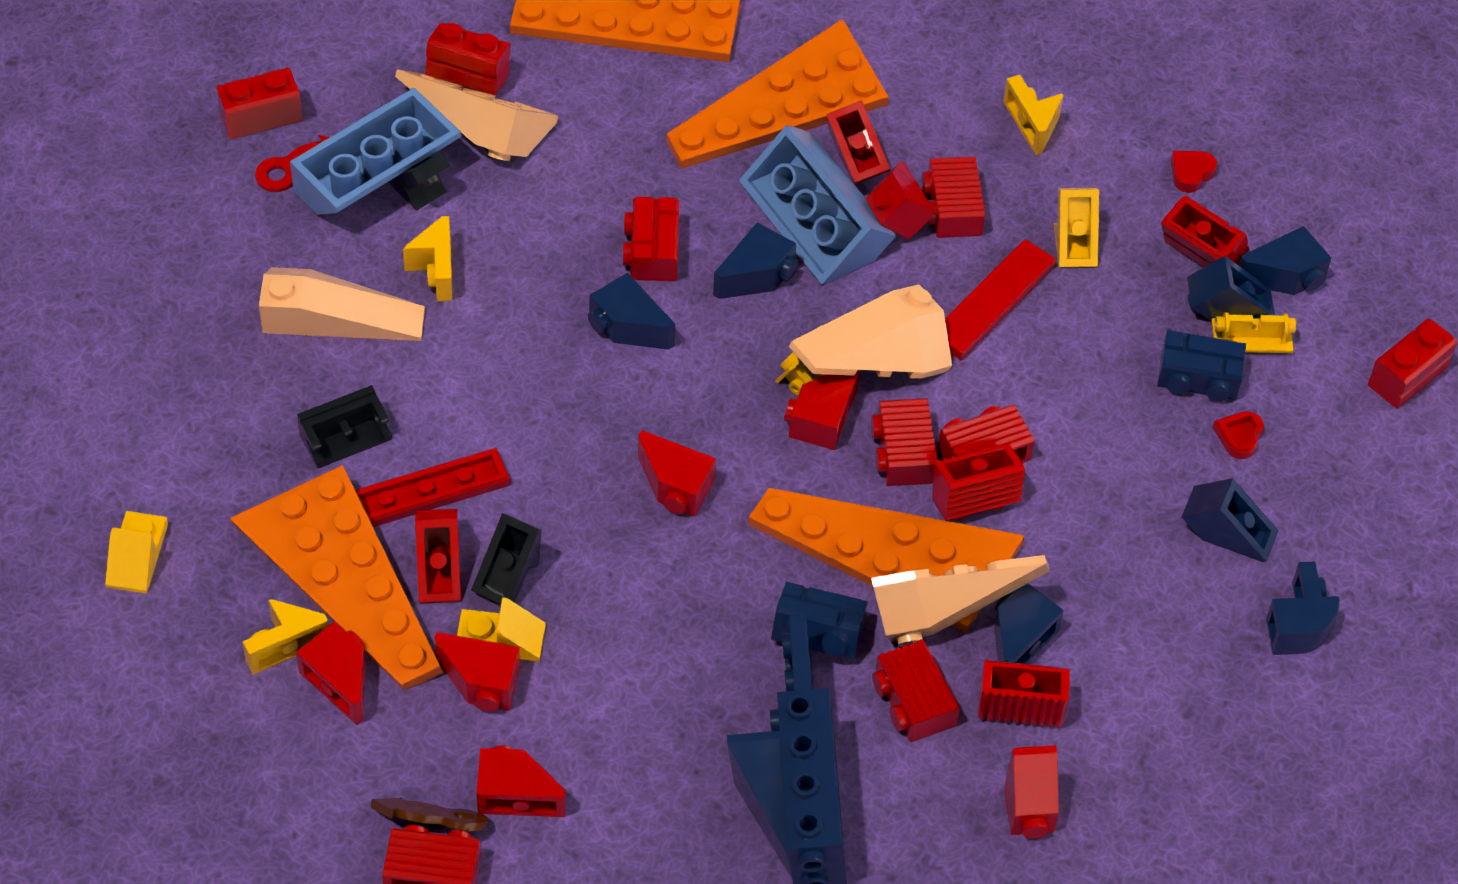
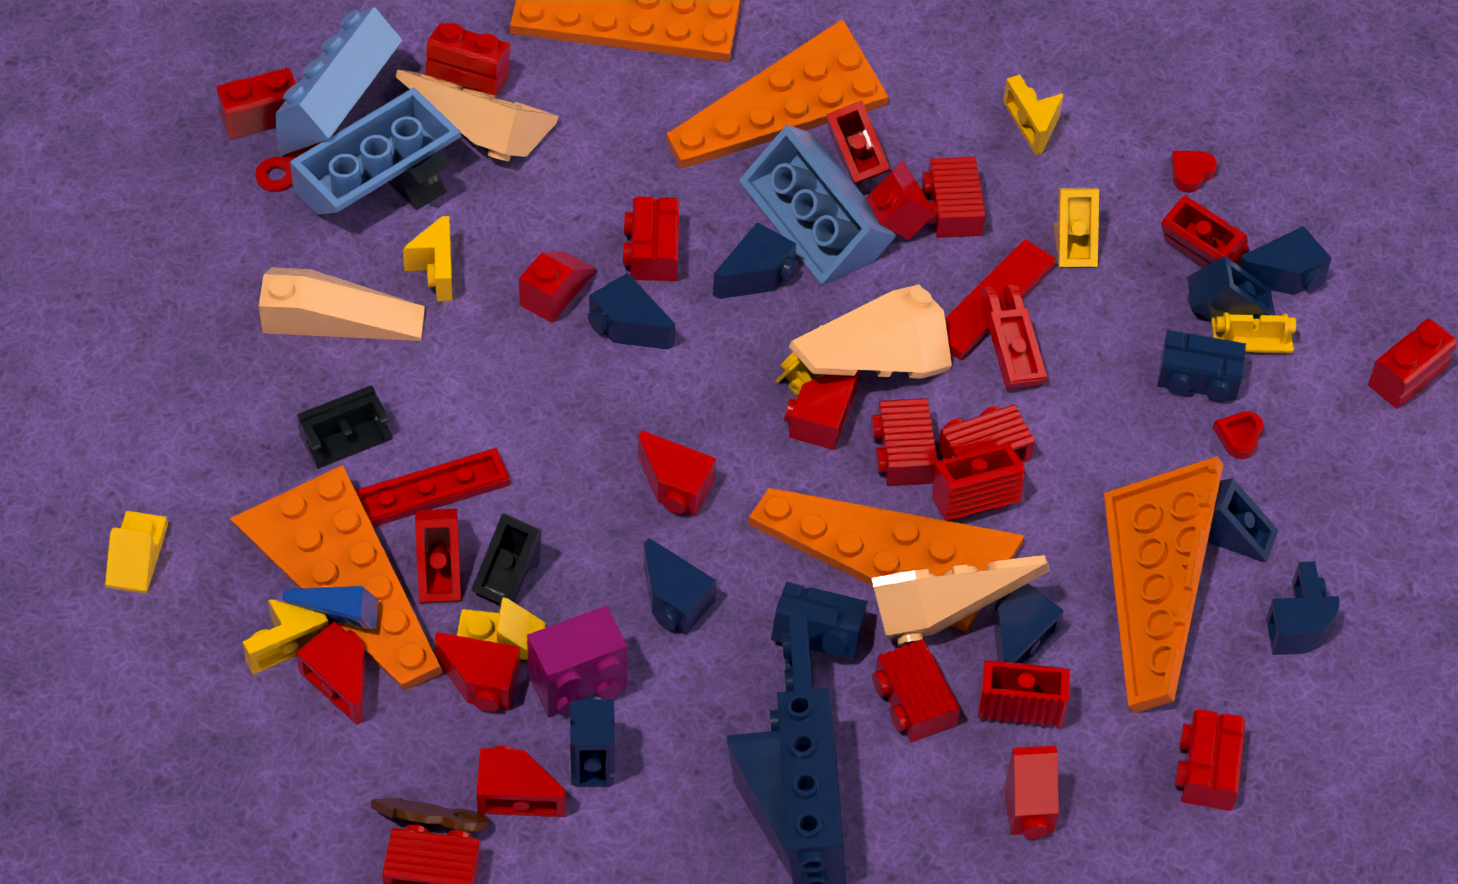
none -> medium blue slope [276,6,403,155]
none -> blue slope [282,586,378,629]
none -> red slope [519,251,597,323]
none -> magenta brick [527,605,628,718]
none -> dark blue brick [570,696,615,787]
none -> dark blue slope [643,538,717,635]
none -> red hinge [980,284,1047,390]
none -> orange wing [1104,456,1224,713]
none -> red brick [1174,709,1246,811]

